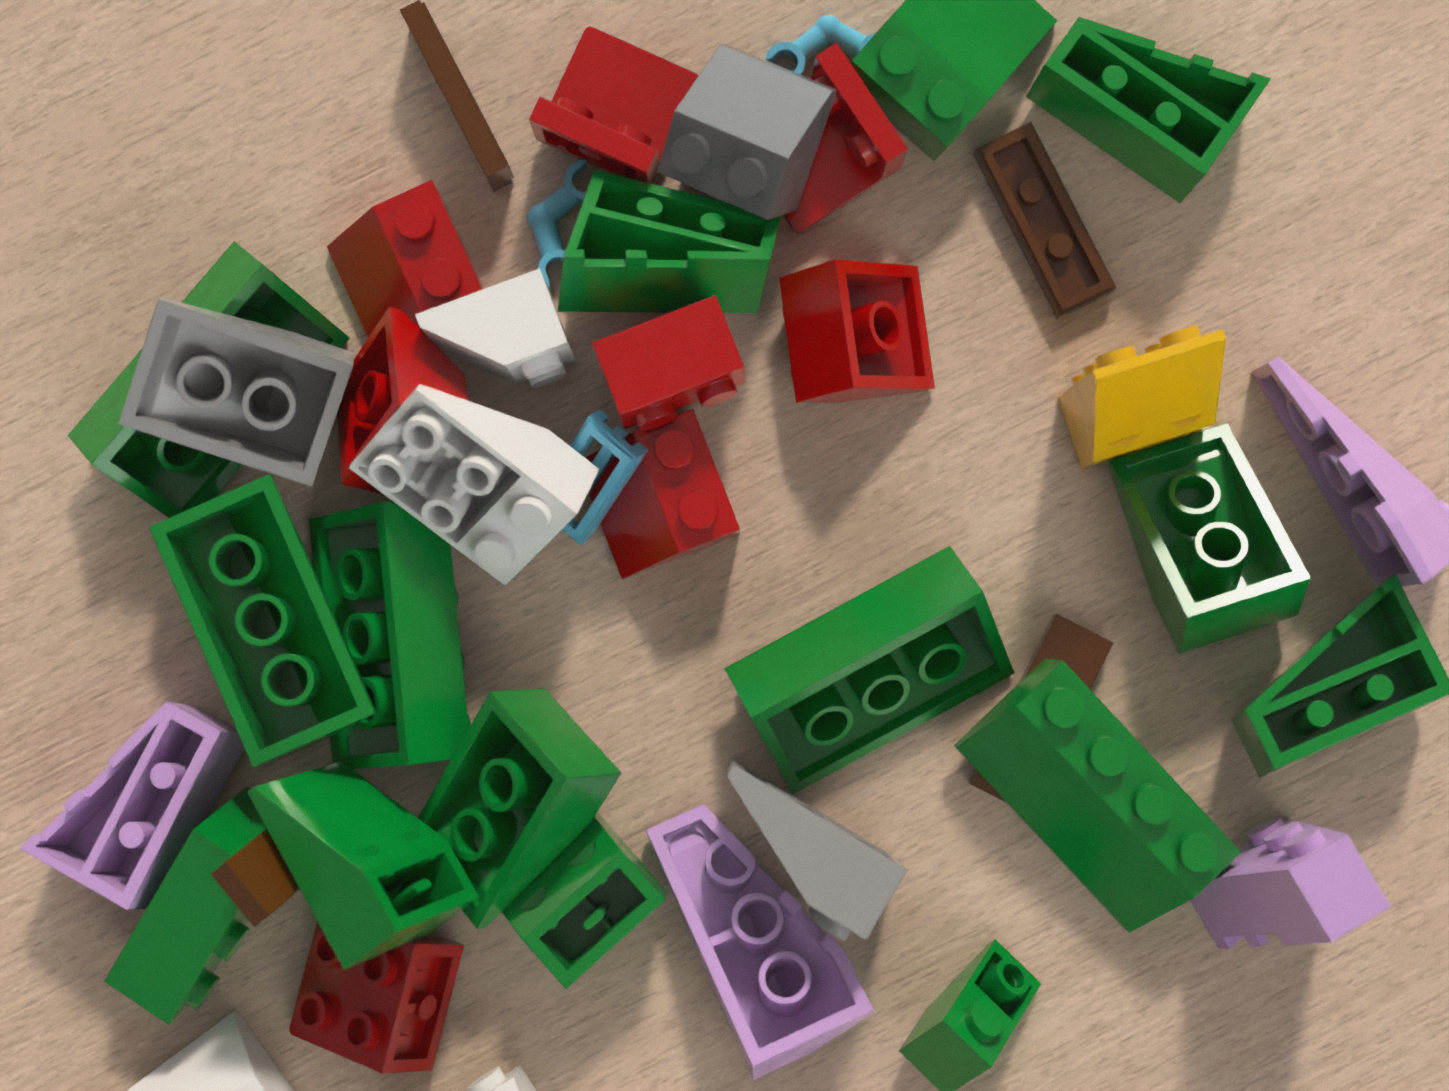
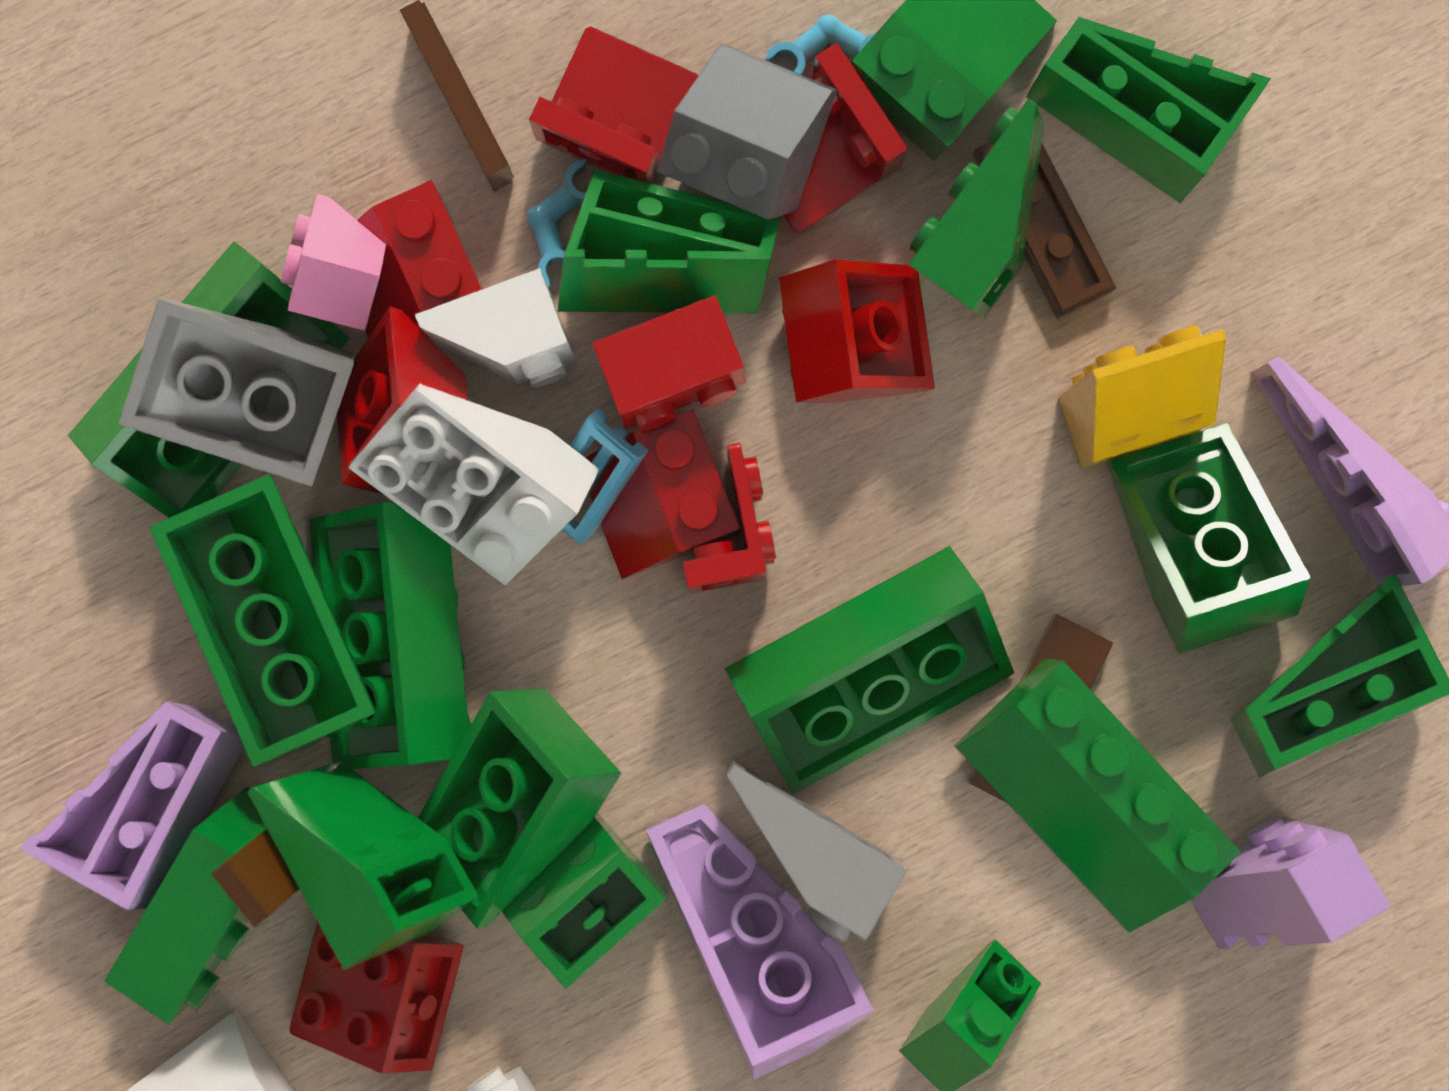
none -> bright pink slope [281,194,386,331]
none -> red bracket [683,443,776,594]
none -> green slope [909,98,1044,319]

